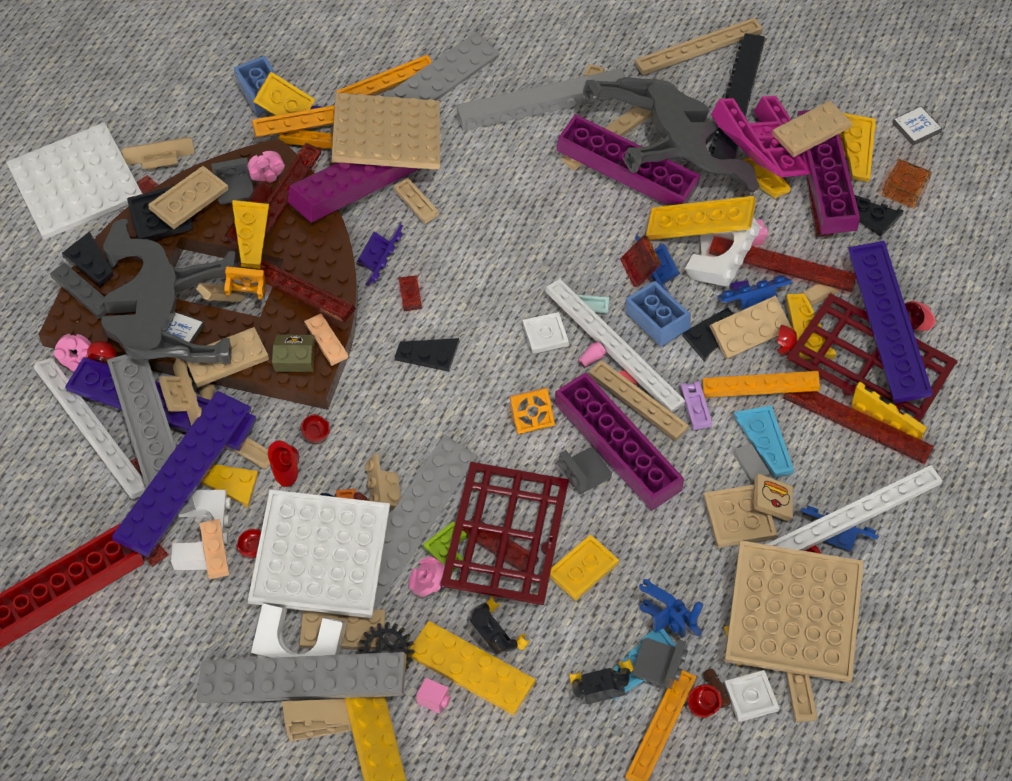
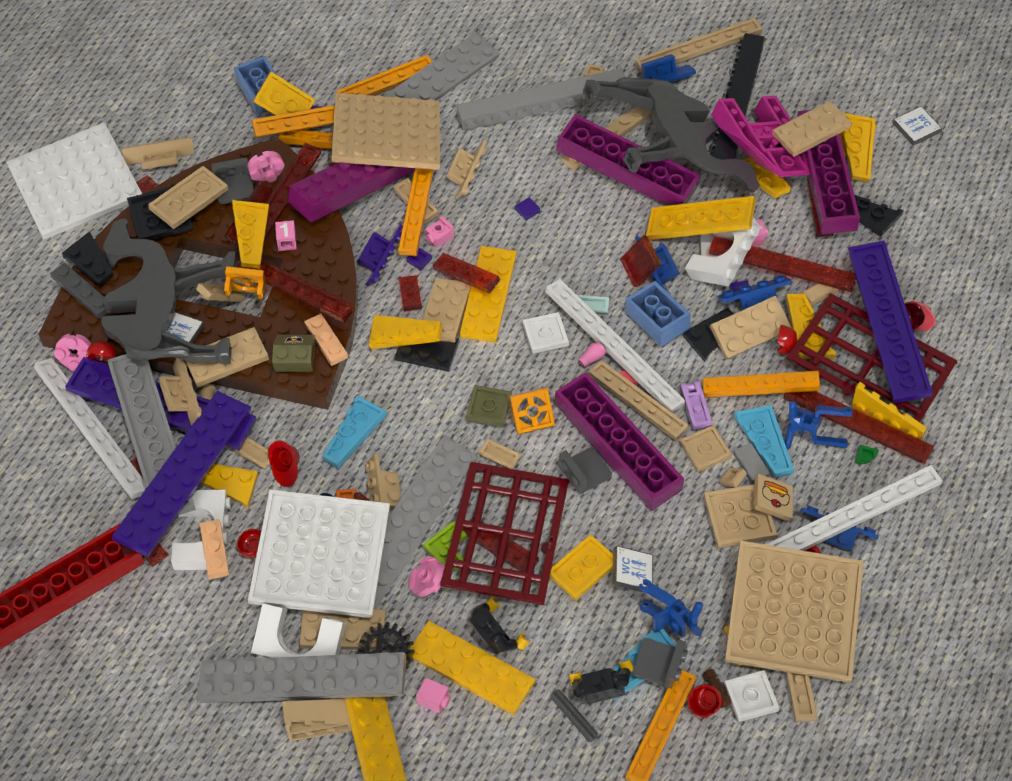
red hair [300,414,331,444] -> none
clear orange brick [882,159,932,209] -> none
none -> bright pink brick [275,221,297,251]
none -> medium azure wing [322,395,387,469]
none -> yellow wing [368,315,443,349]
none -> light orange plate [398,168,434,256]
none -> dark purple tile [406,248,432,271]
none -> tan plate [422,278,472,343]
none -> bright pink brick [425,216,454,248]
none -> clear red plate [432,253,500,294]
none -> tan bracket [445,139,487,200]
none -> yellow plate [460,246,517,343]
none -> olive plate [466,385,512,427]
none -> tan tile [478,438,522,469]
none -> dark purple tile [515,197,540,221]
none -> dark grey axle [551,689,598,742]
none -> white tile [612,546,653,593]
none -> blue bracket [641,54,696,83]
none -> tan tile [679,425,732,472]
none -> tan tile [719,468,747,487]
none -> blue piece [784,401,853,449]
none -> green tile [855,445,879,464]

